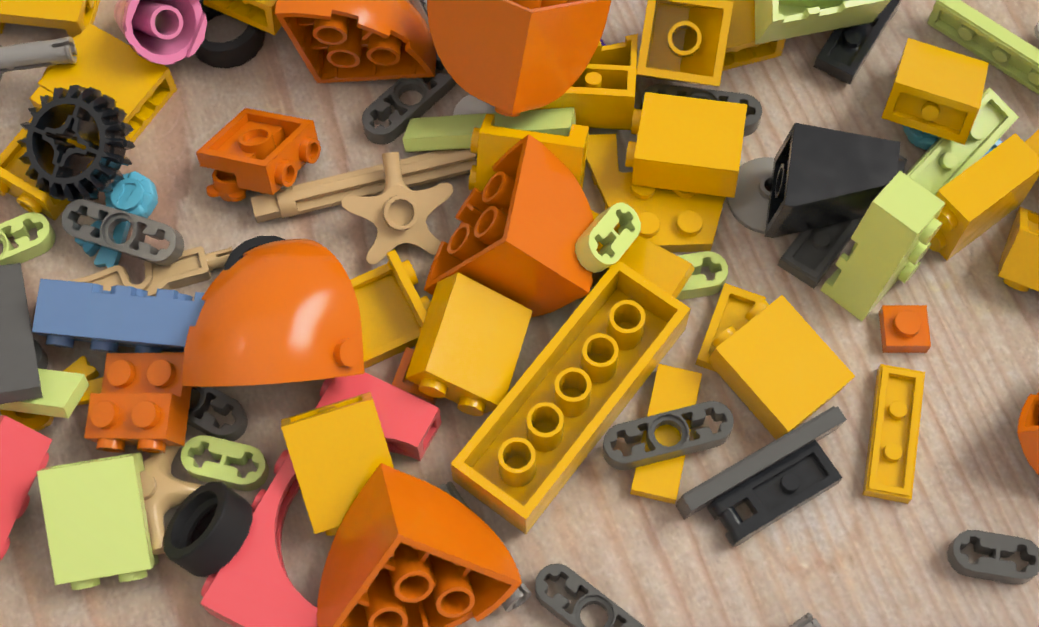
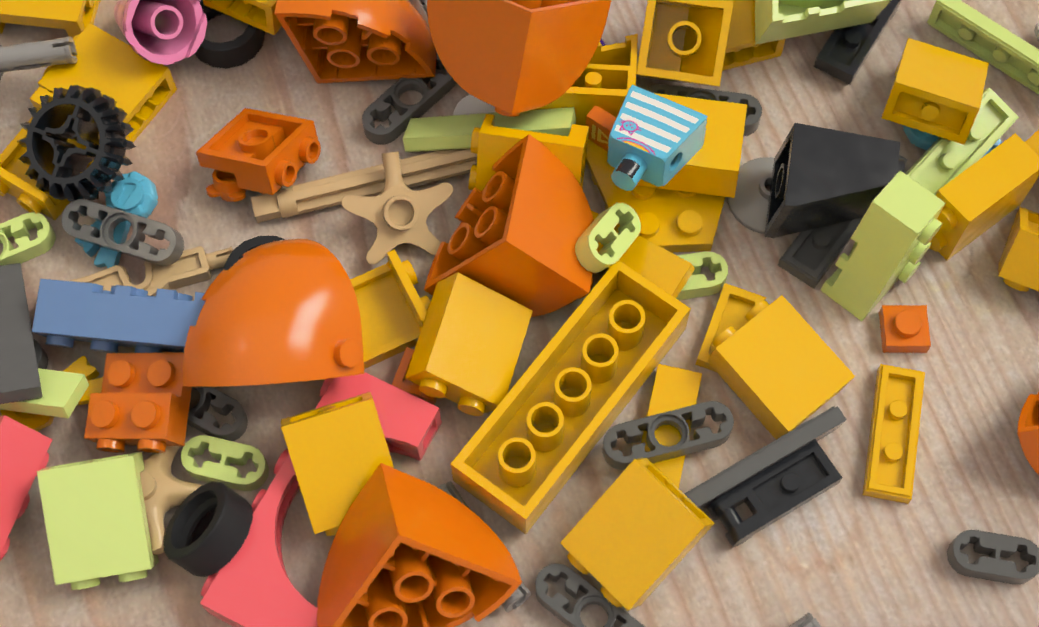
none -> yellow brick [560,458,715,611]
none -> orange tile [586,106,616,152]
none -> medium azure torso [607,84,708,191]

